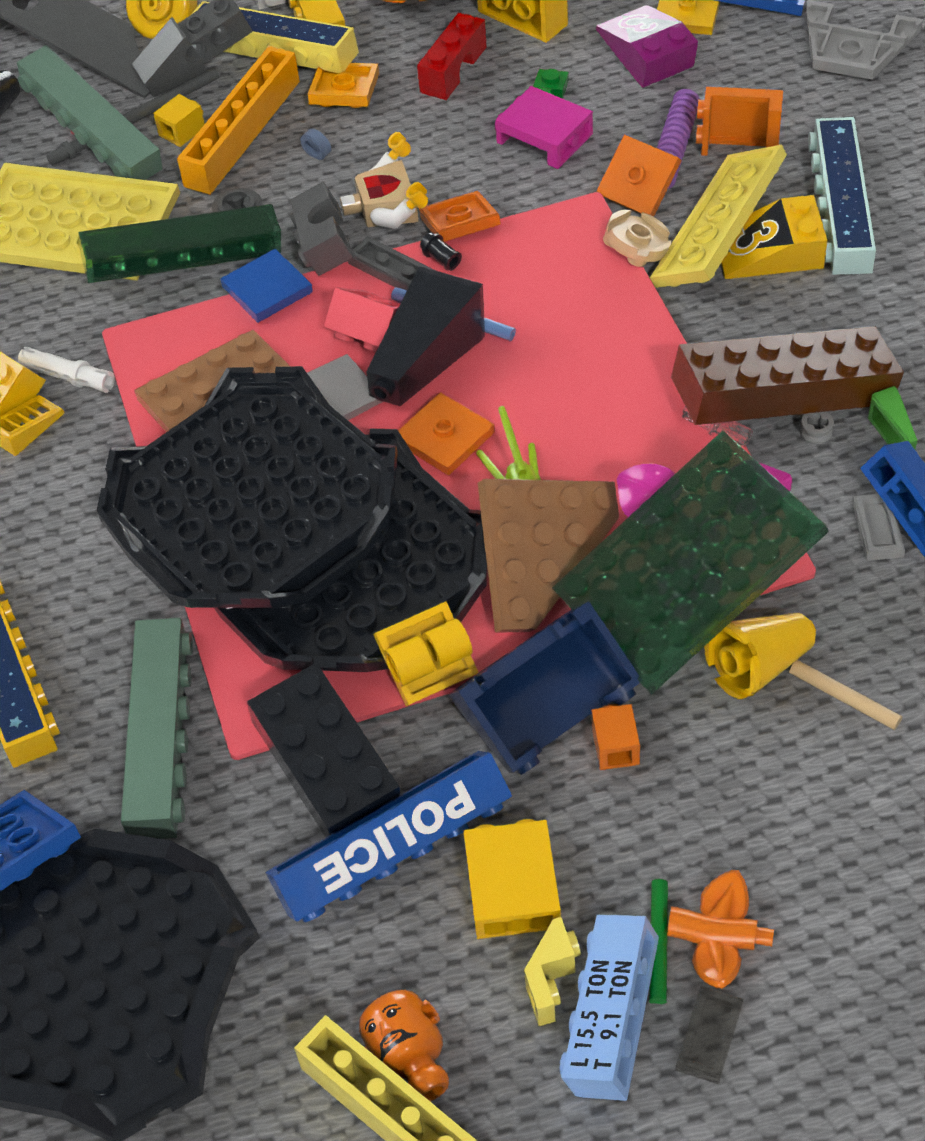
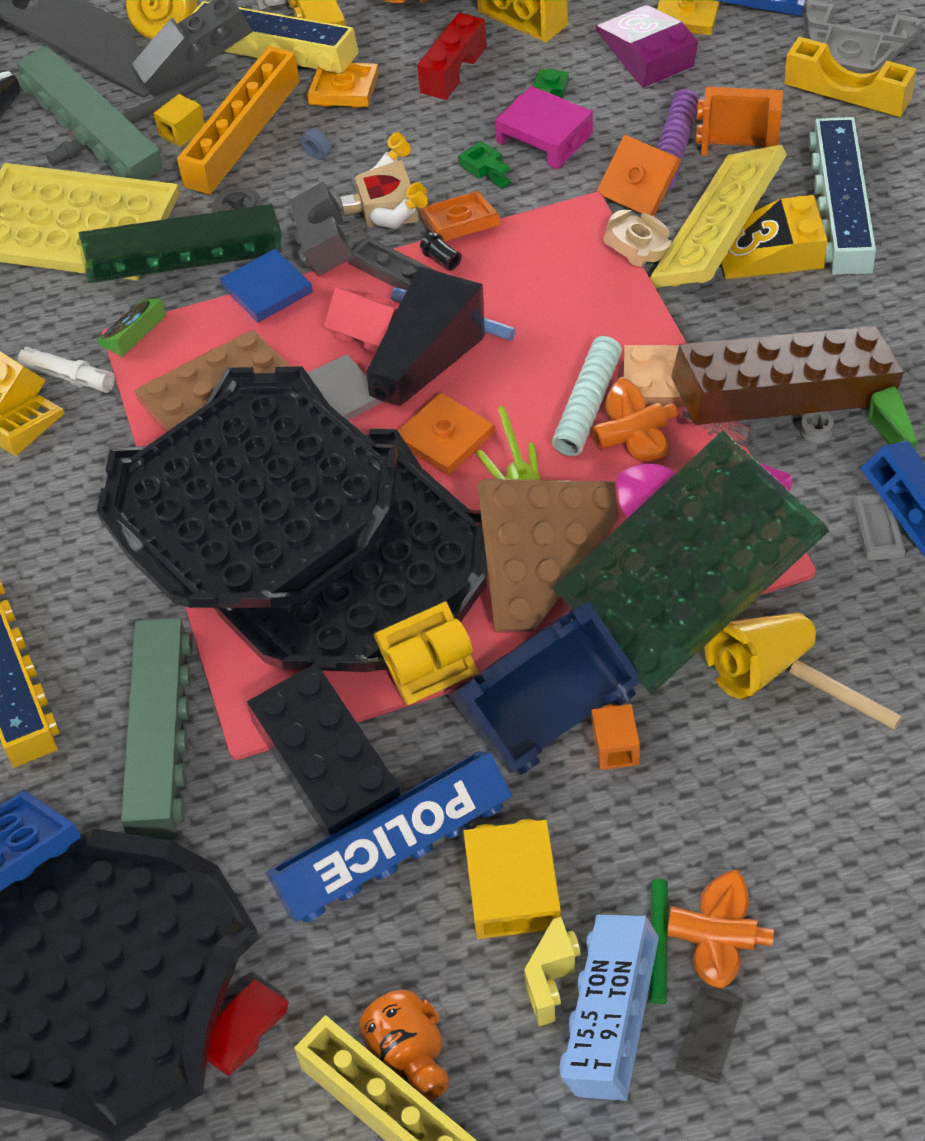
none -> bright green slope [96,298,166,357]
none -> red slope [207,979,289,1076]
none -> green plate [458,141,511,189]
none -> light aqua piece [552,336,622,456]
none -> orange plant [591,376,678,461]
none -> light nougat plate [624,345,686,407]
none -> yellow arch [784,36,917,117]

